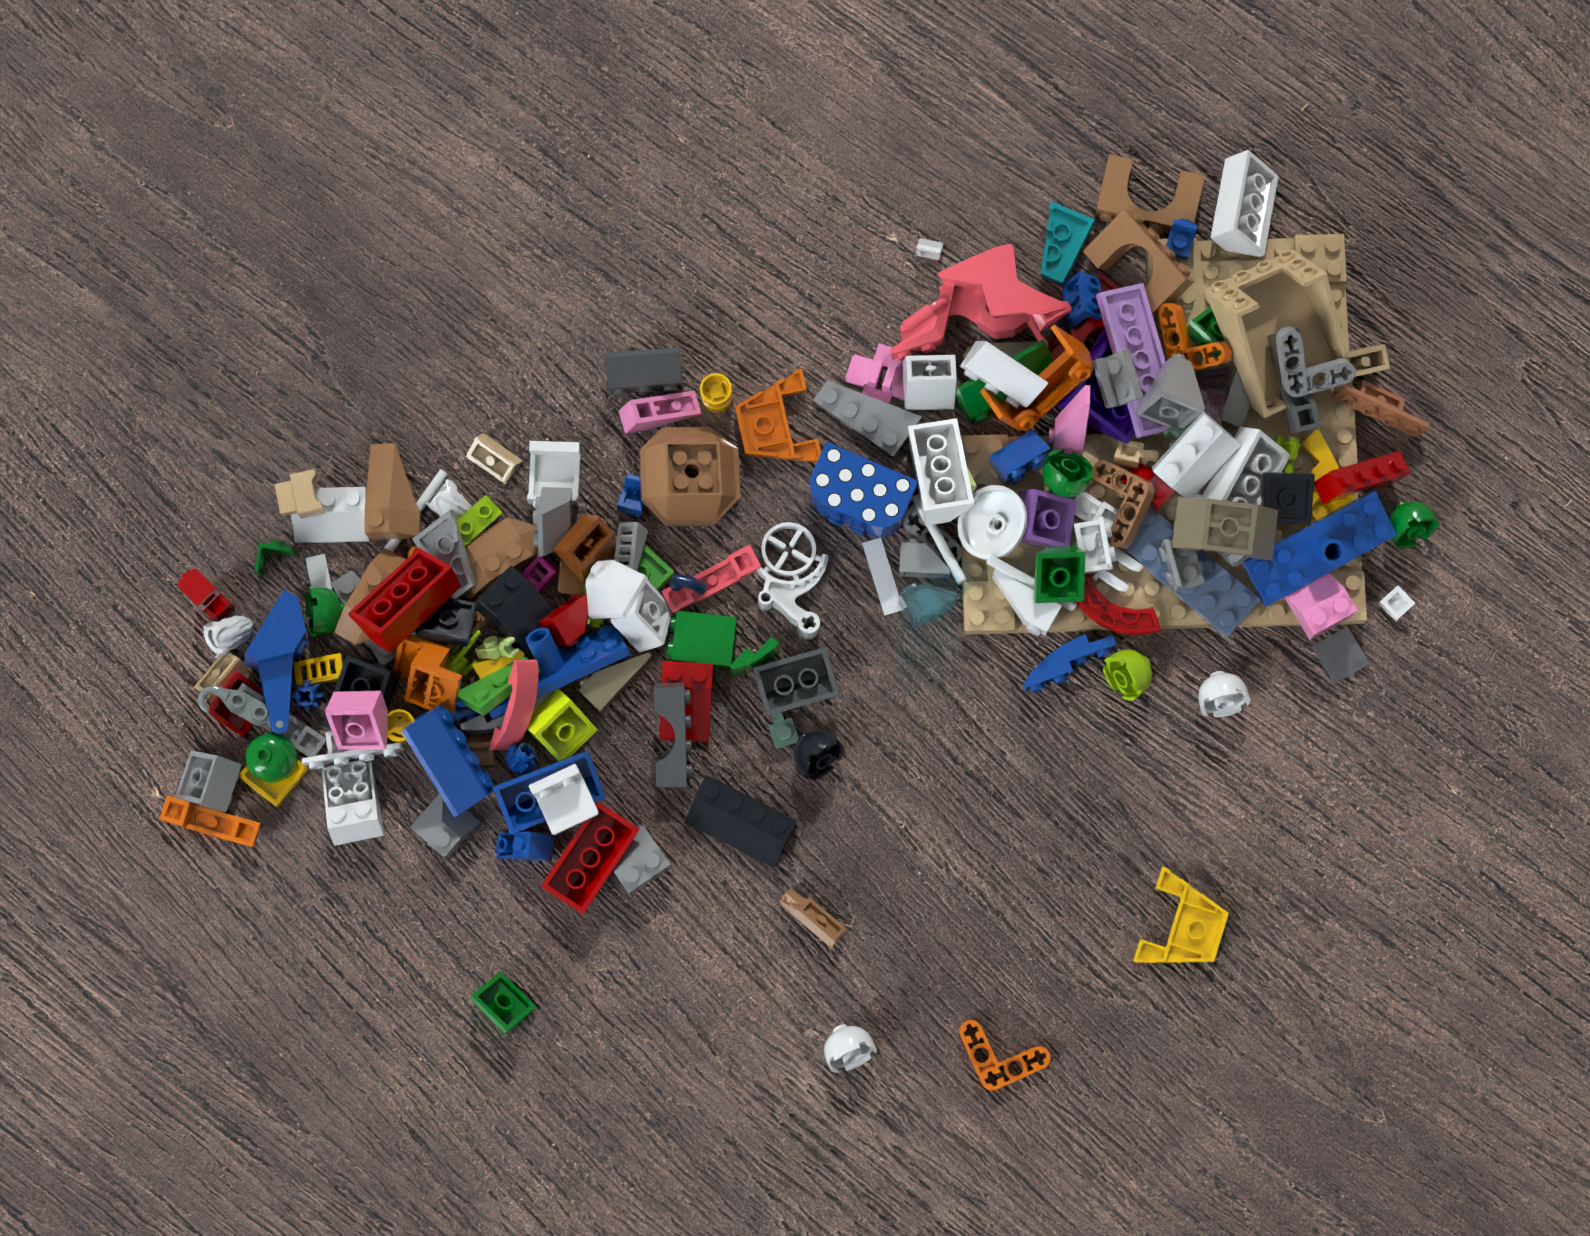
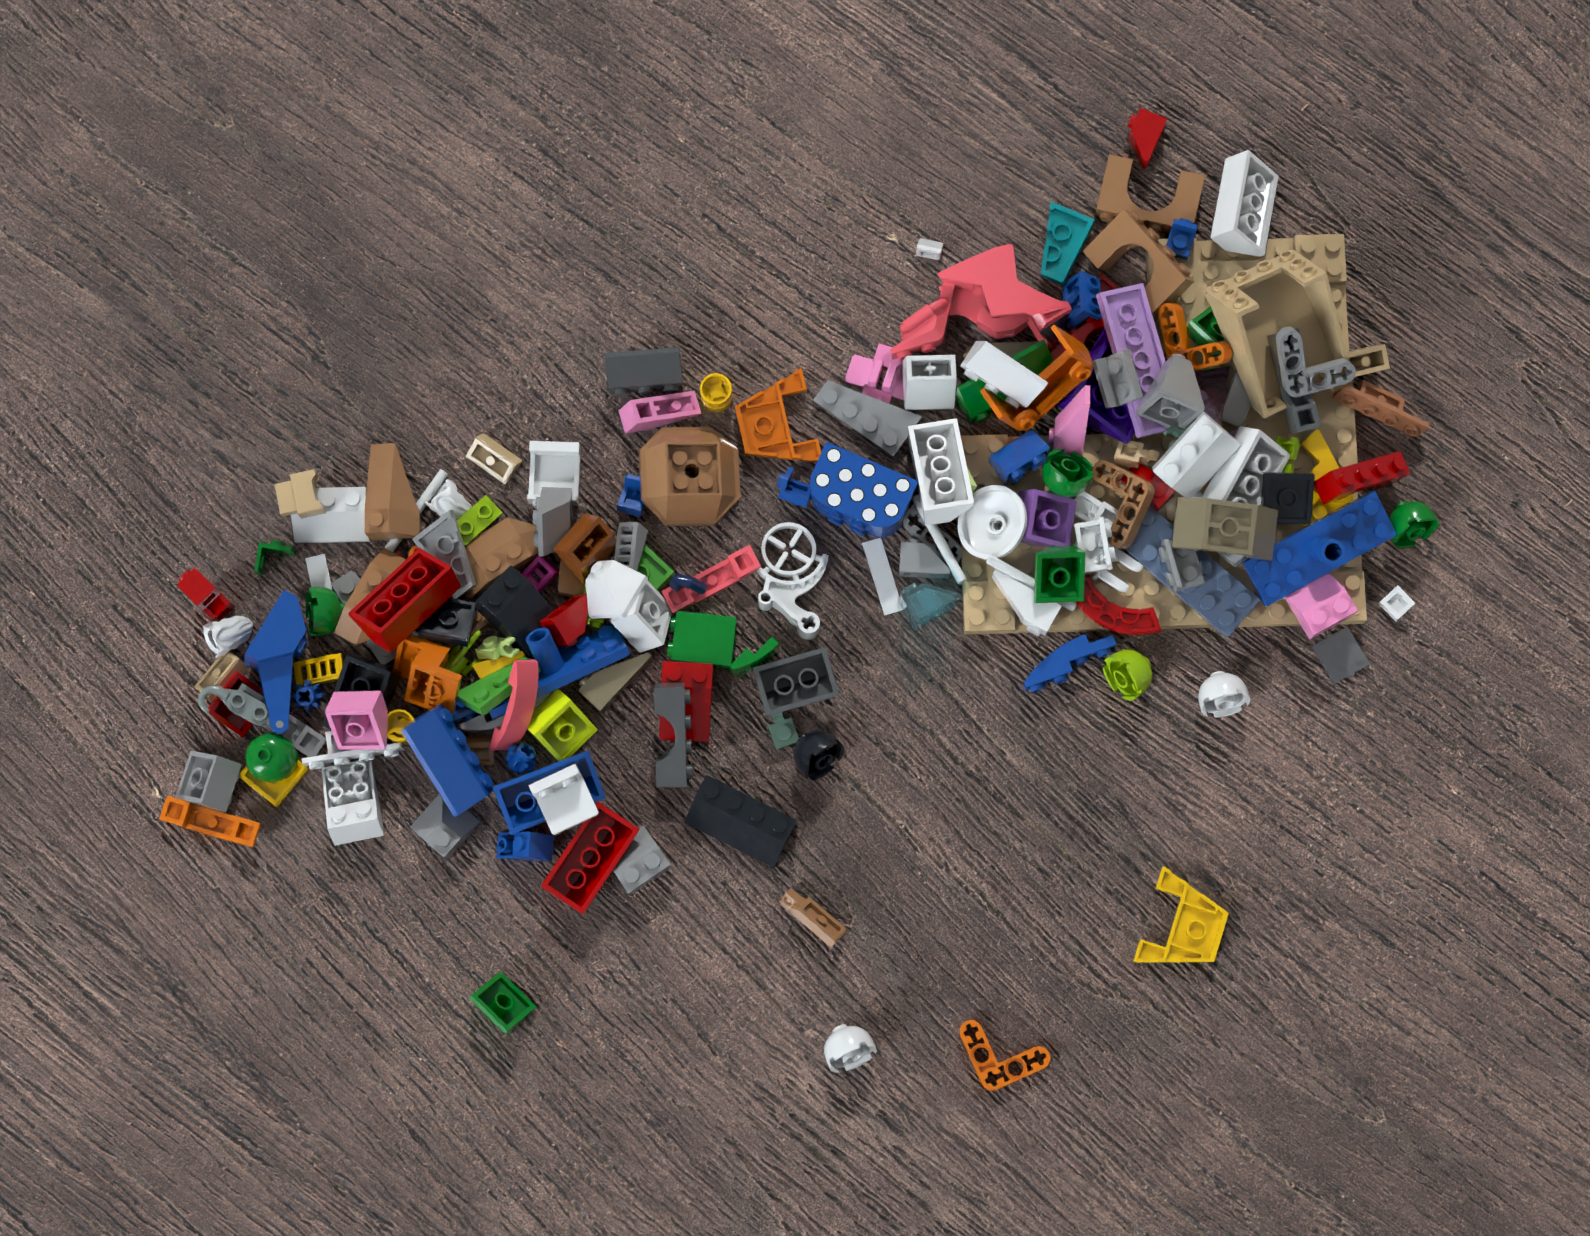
none -> blue bracket [777,466,811,507]
none -> red slope [1127,108,1167,169]

